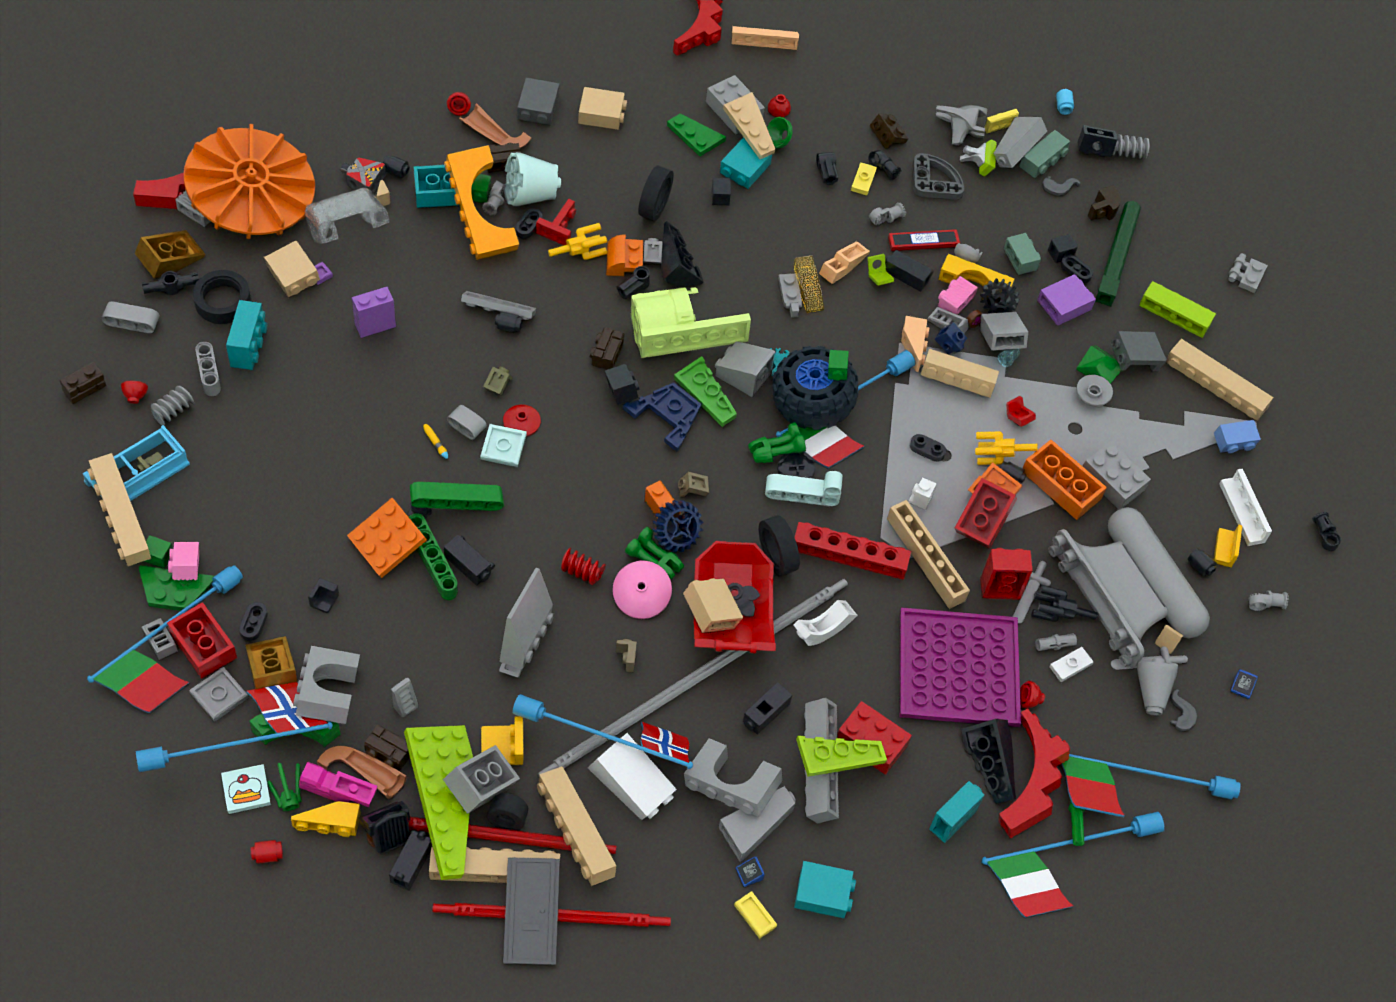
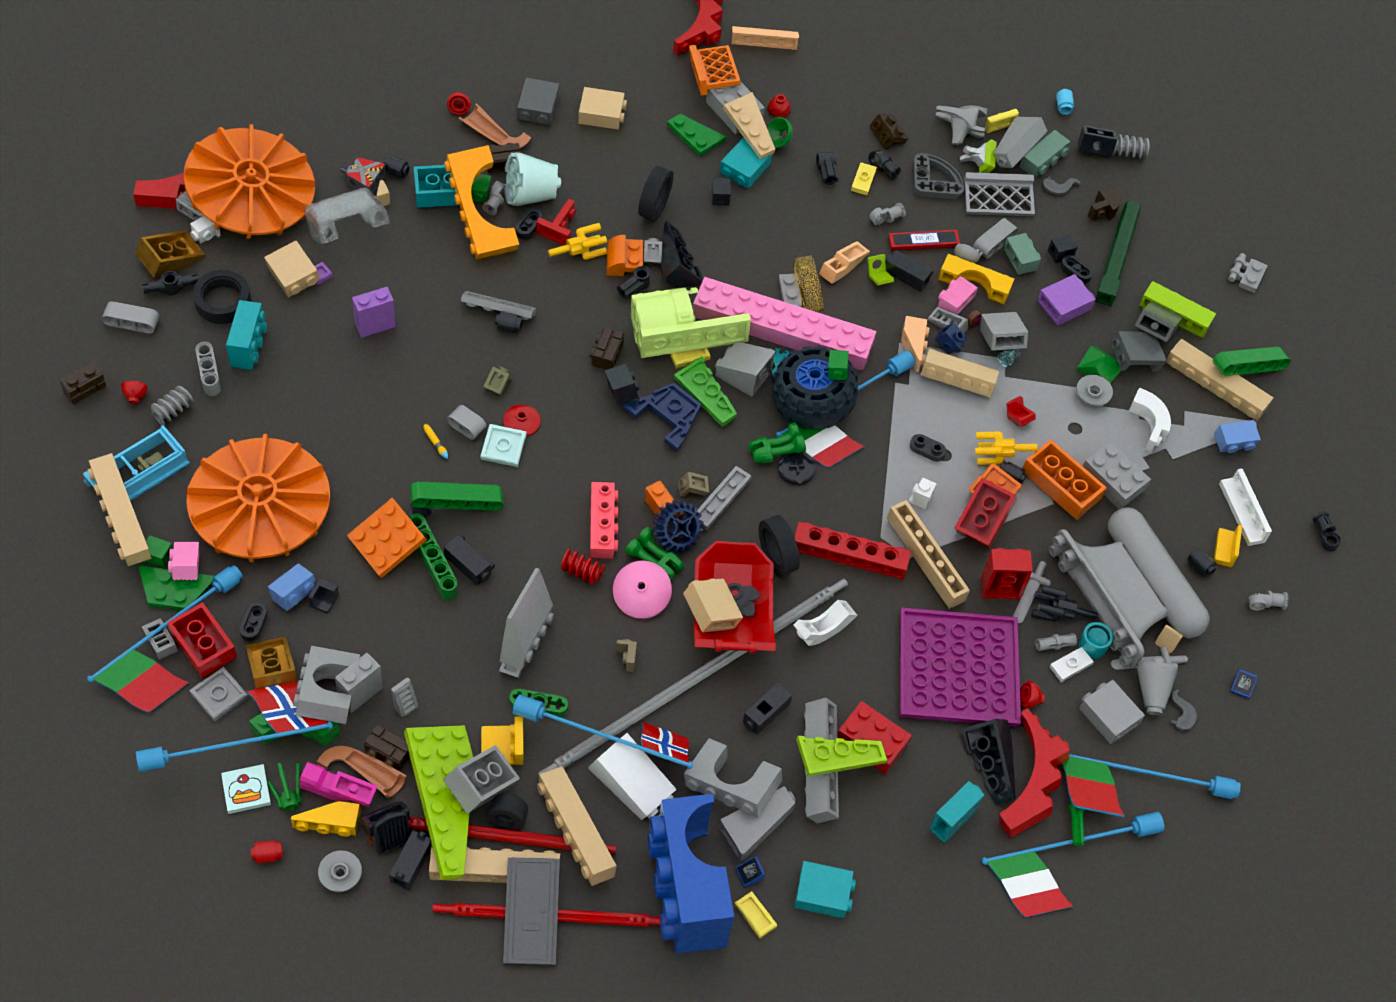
light aqua beam [765,471,843,506] -> none
black gear [980,278,1020,314] -> none
none -> orange piece [186,434,330,563]
none -> white brick [190,216,221,244]
none -> medium blue brick [268,563,316,611]
none -> light grey dish [318,850,362,892]
none -> light grey brick [335,653,383,713]
none -> green beam [509,689,568,717]
none -> coral brick [590,482,618,559]
none -> blue piece [647,794,734,954]
none -> light yellow tile [670,348,711,369]
none -> orange fence [689,45,741,96]
none -> bright pink brick [692,277,877,371]
none -> light grey plate [697,466,751,531]
none -> light grey fence [963,172,1035,216]
none -> light grey beam [973,218,1019,259]
none -> teal piece [1079,622,1113,659]
none -> light grey brick [1079,680,1145,744]
none -> white arch [1129,388,1171,453]
none -> dark grey brick [1135,301,1183,342]
none -> green beam [1213,347,1291,376]

